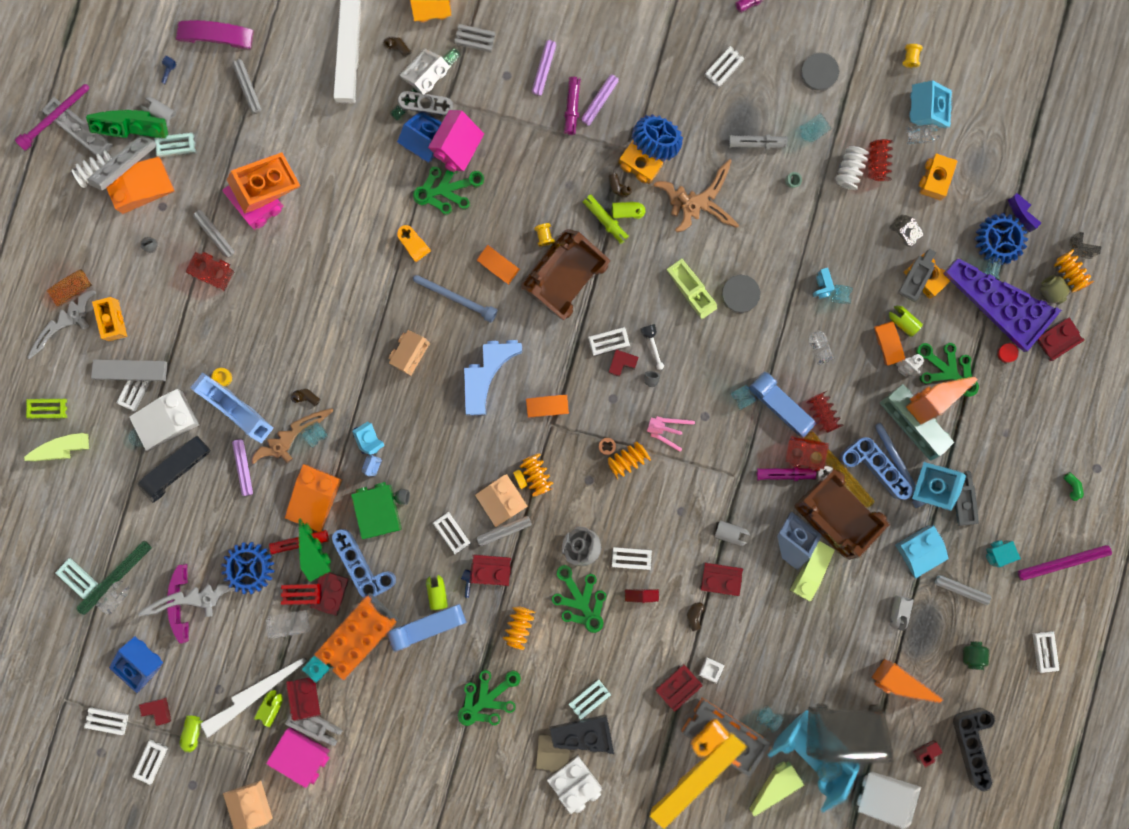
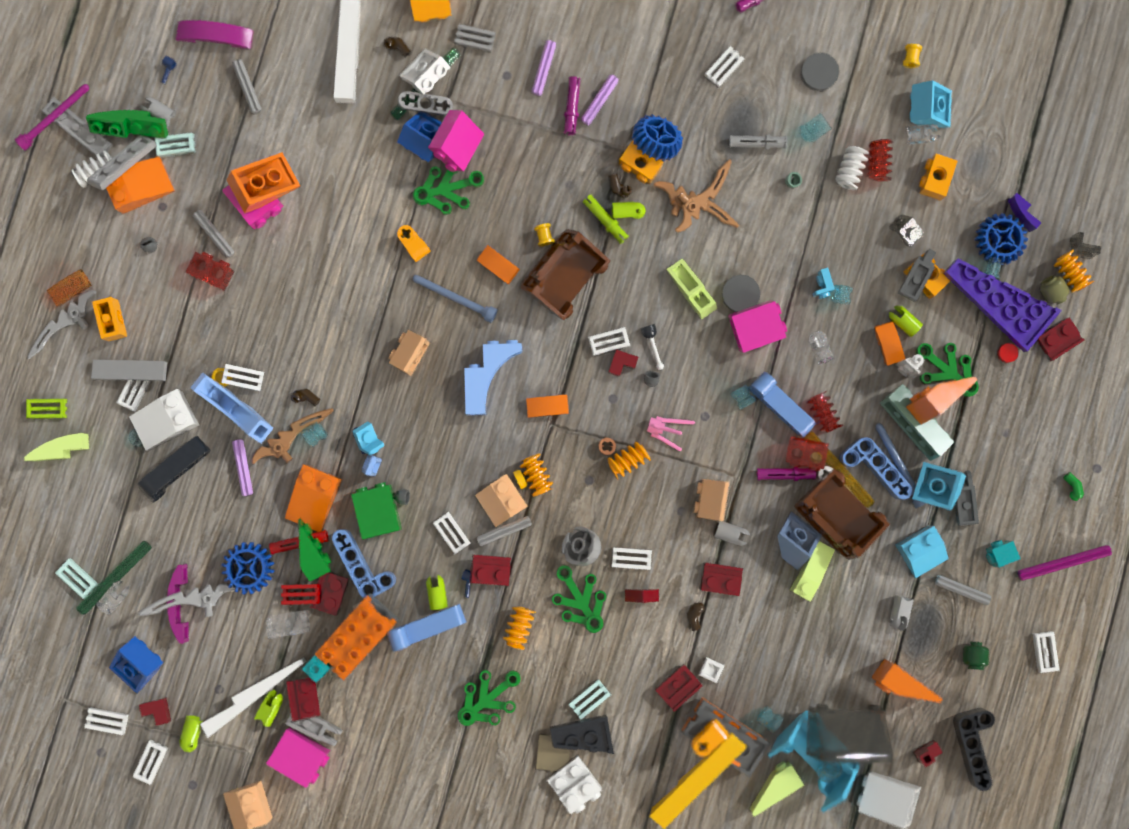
none -> white tile [222,364,264,391]
none -> light nougat slope [694,479,729,521]
none -> dark pink brick [728,300,787,353]

